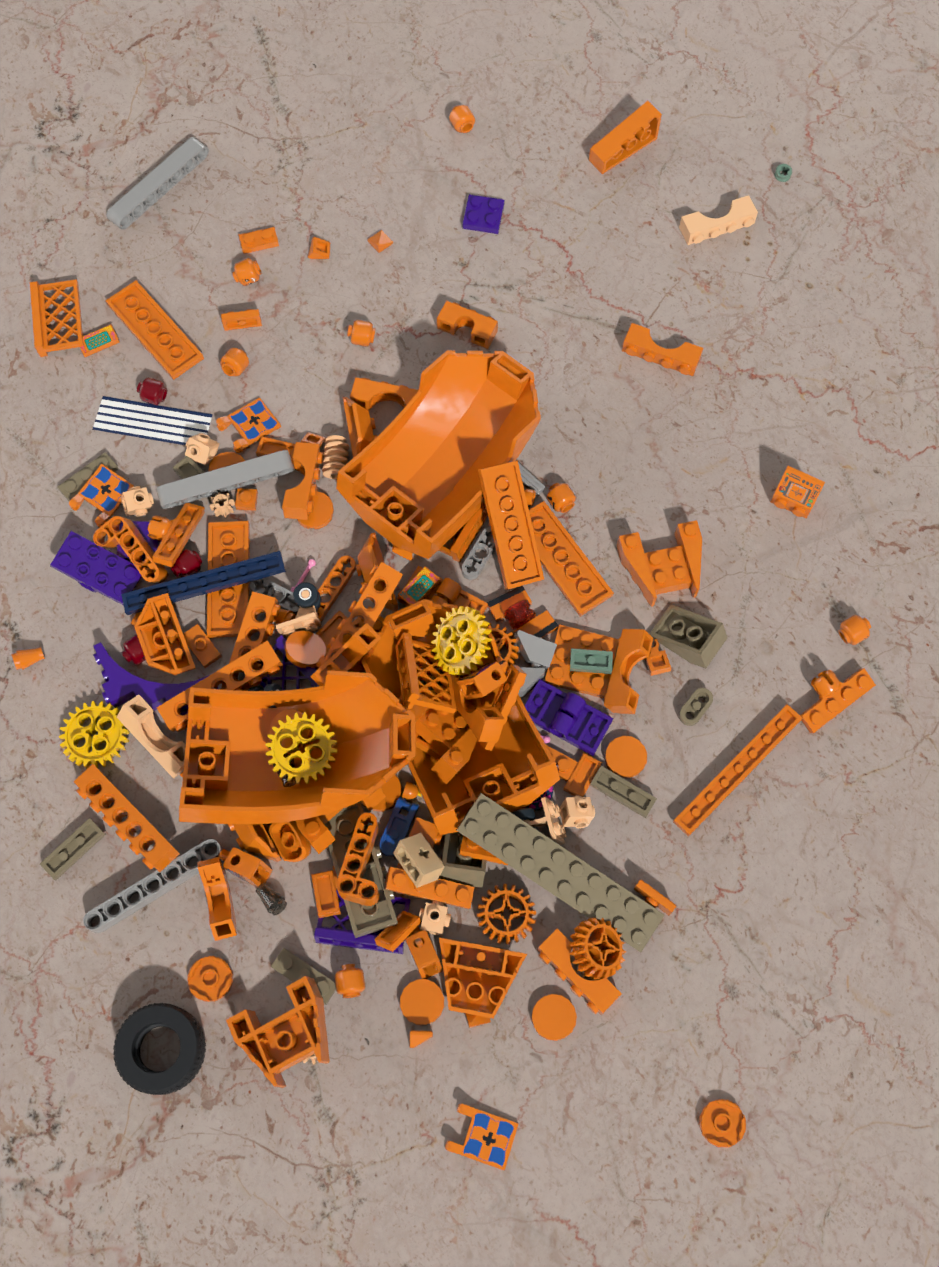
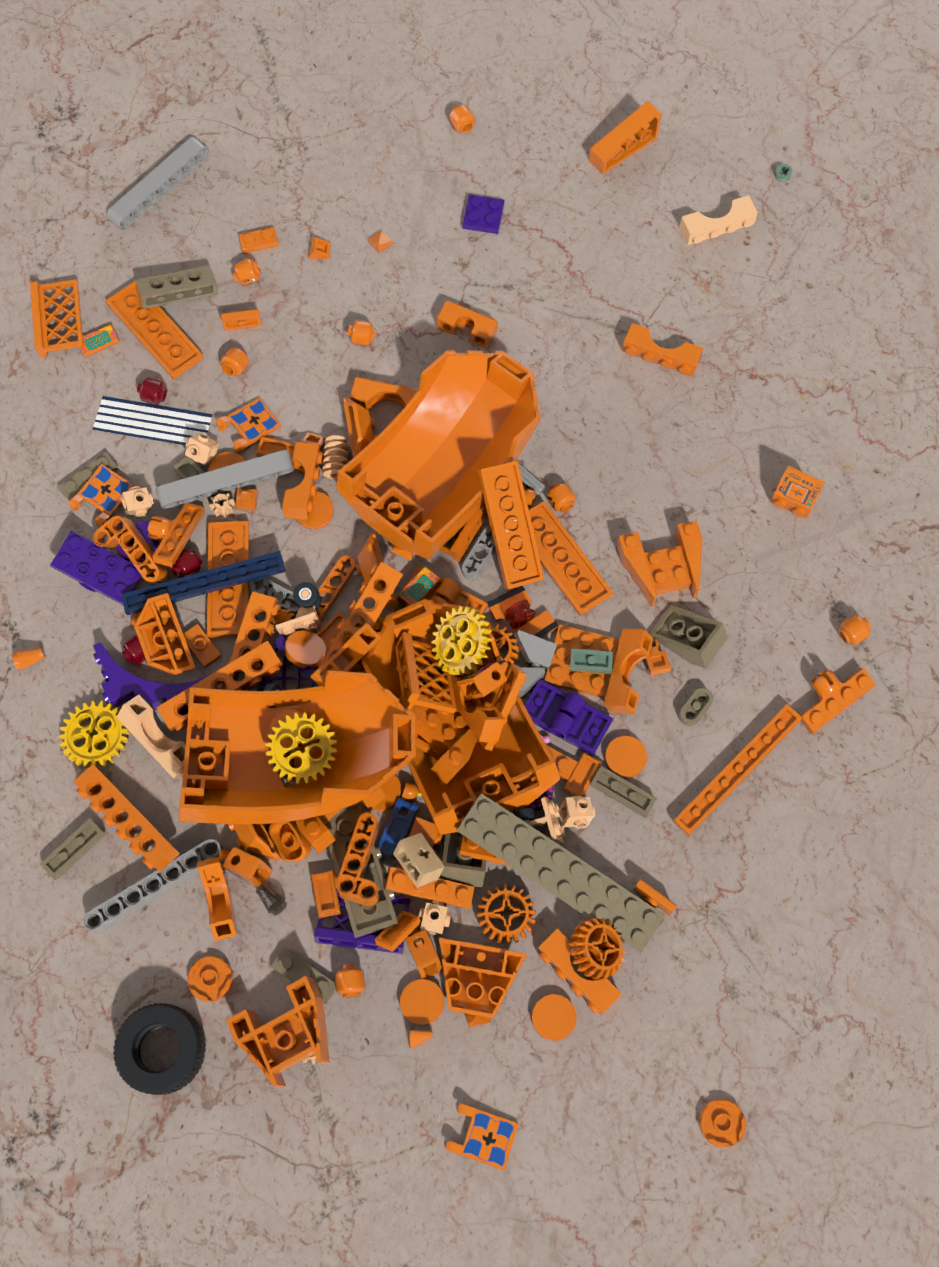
bright pink hinge [290,559,316,592] -> none
none -> dark tan brick [136,265,217,309]

